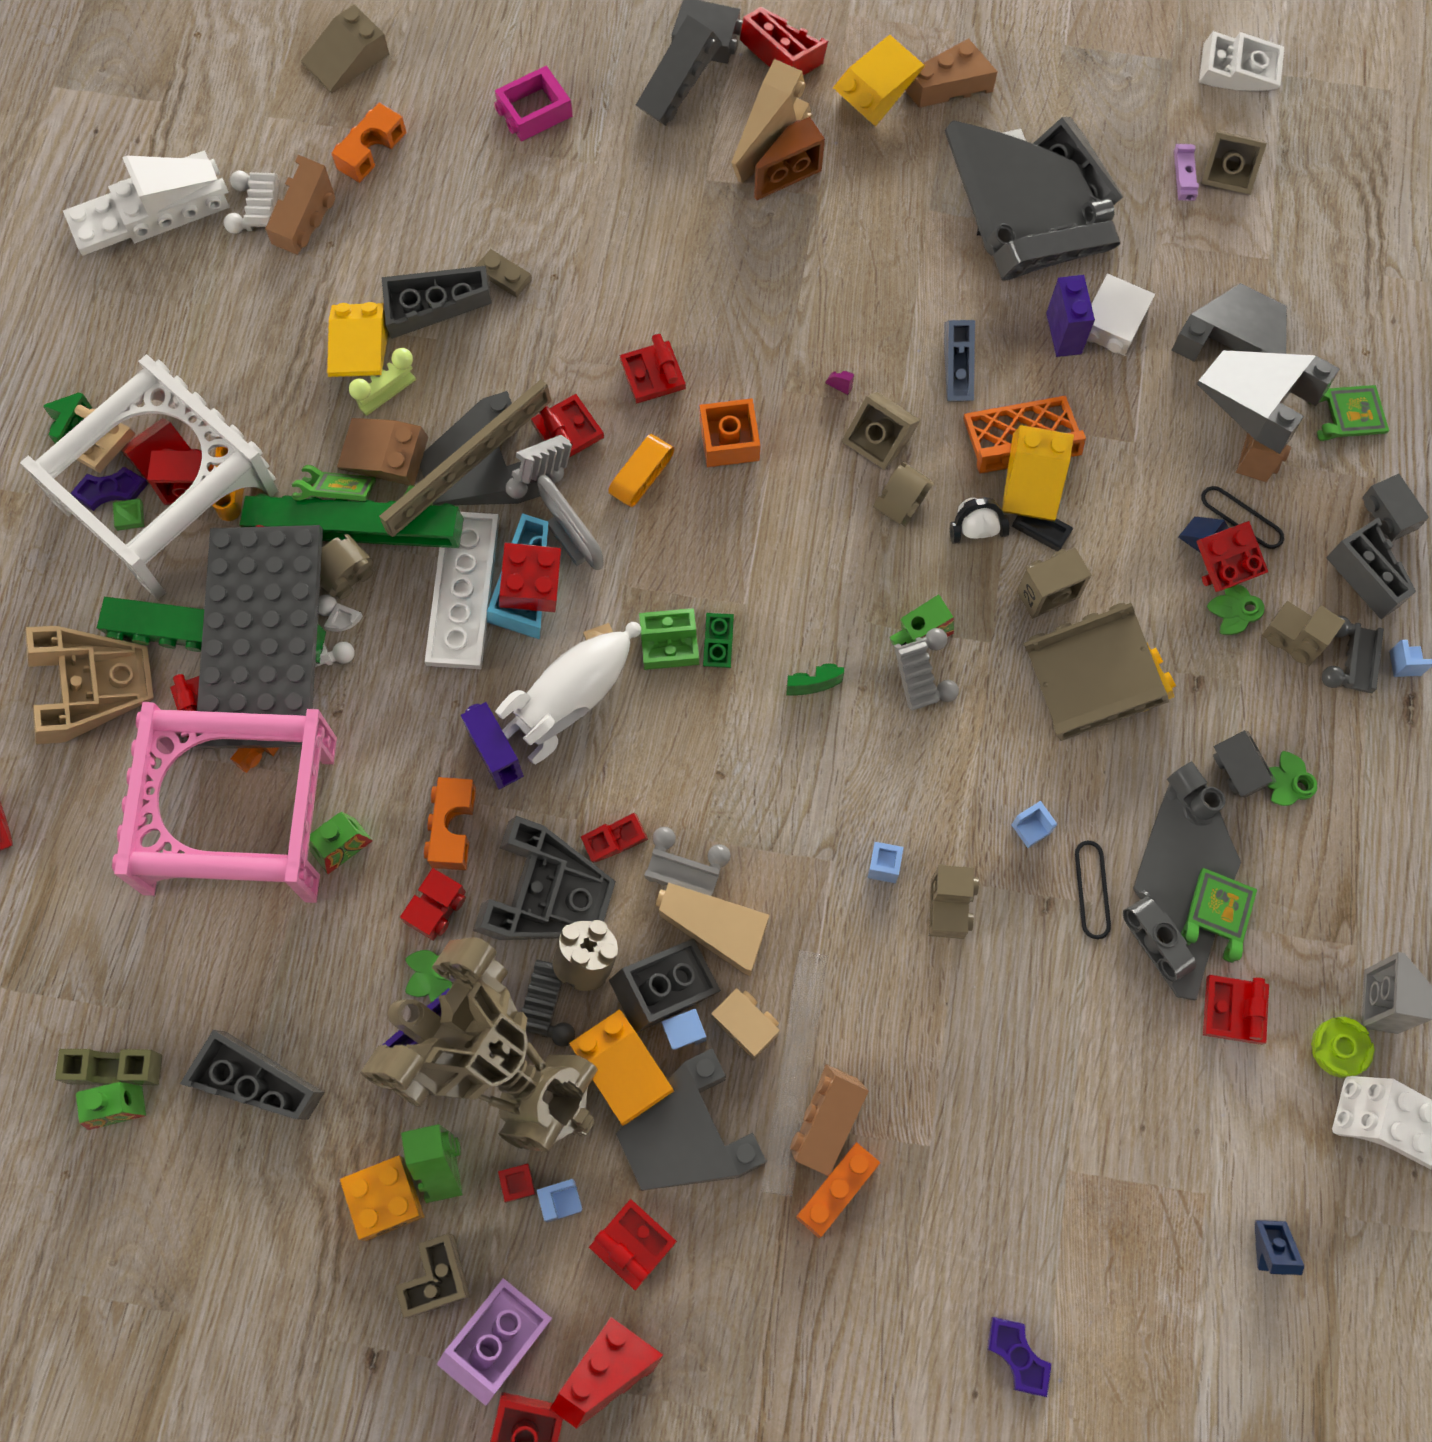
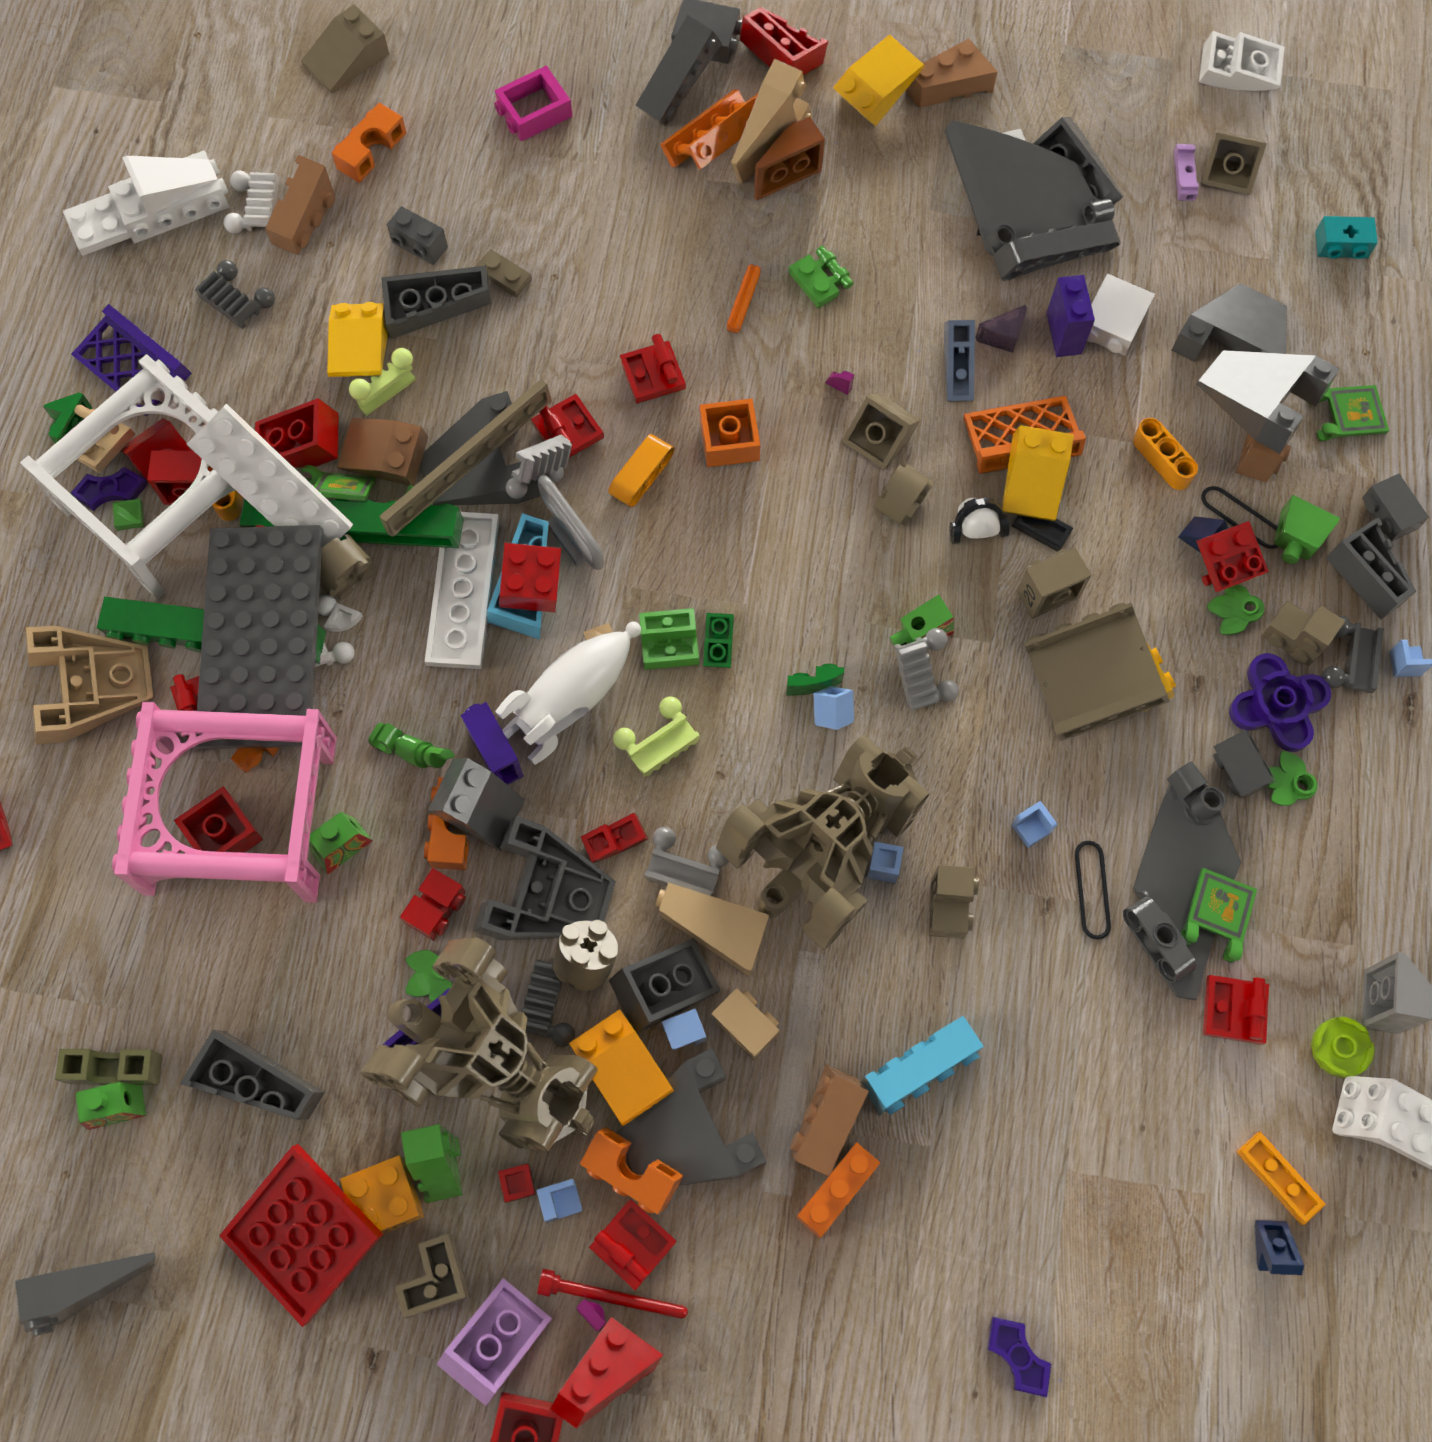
none -> dark grey wedge [15,1252,156,1336]
none -> dark purple fence [71,304,192,417]
none -> red brick [174,786,263,853]
none -> white plate [187,404,353,548]
none -> dark grey gear [195,260,275,329]
none -> red plate [219,1144,383,1327]
none -> red slope [255,398,339,468]
none -> bright green piece [368,723,455,768]
none -> dark grey brick [387,206,448,265]
none -> dark grey slope [428,758,525,851]
none -> red piece [537,1268,688,1319]
none -> magenta tile [576,1299,607,1331]
none -> orange arch [580,1127,684,1214]
none -> yellowish green gear [613,696,700,777]
none -> orange fence [660,90,758,169]
none -> dark tan connector [716,734,930,951]
none -> orange axle [727,264,761,333]
none -> bright green plate [788,246,854,308]
none -> light blue panel [813,686,854,730]
none -> medium azure wedge [861,1016,984,1115]
none -> slope [976,305,1028,353]
none -> light orange beam [1133,418,1198,490]
none -> dark purple plant [1229,653,1331,752]
none -> light orange tile [1236,1131,1326,1225]
none -> bright green torso [1274,495,1340,564]
none -> teal brick [1315,216,1378,259]

